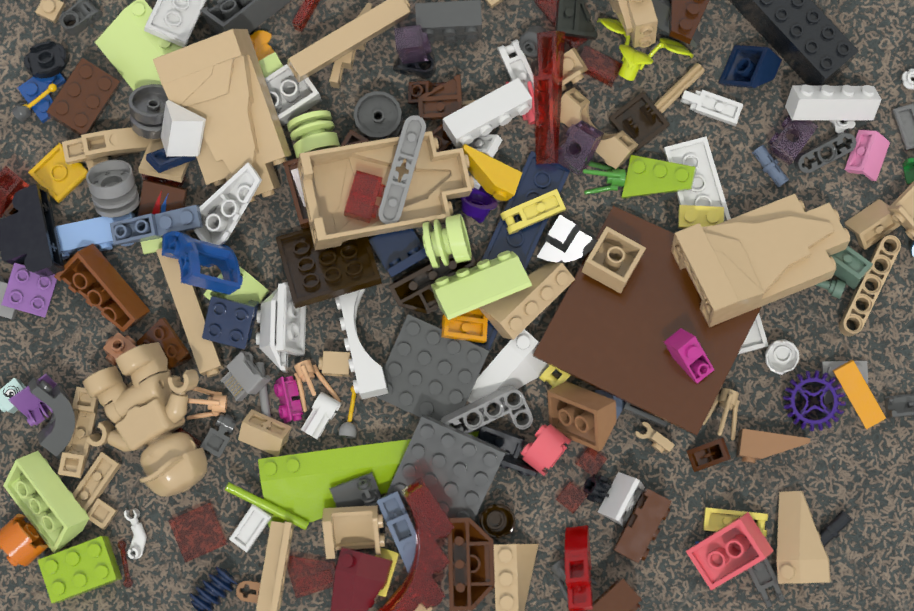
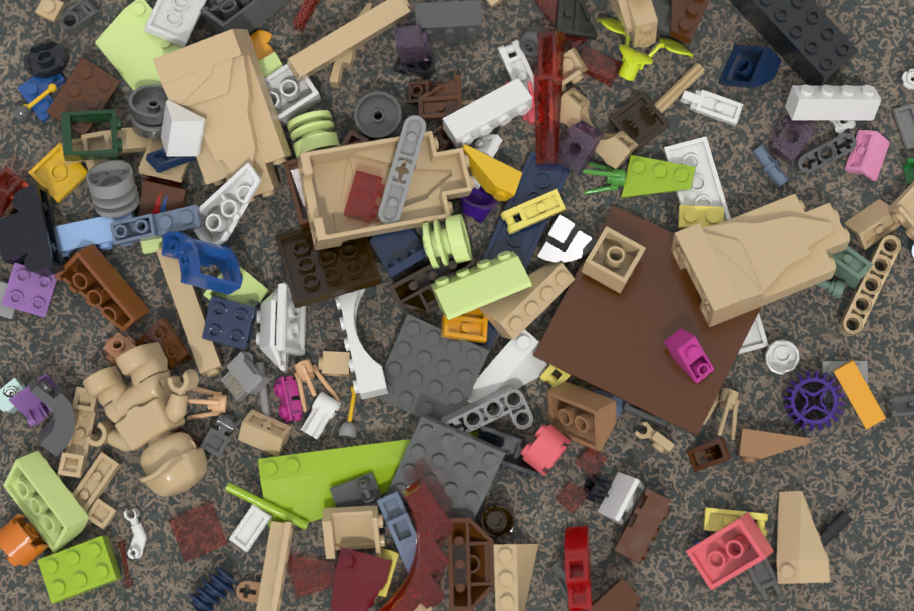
none -> dark green window [60,110,123,162]

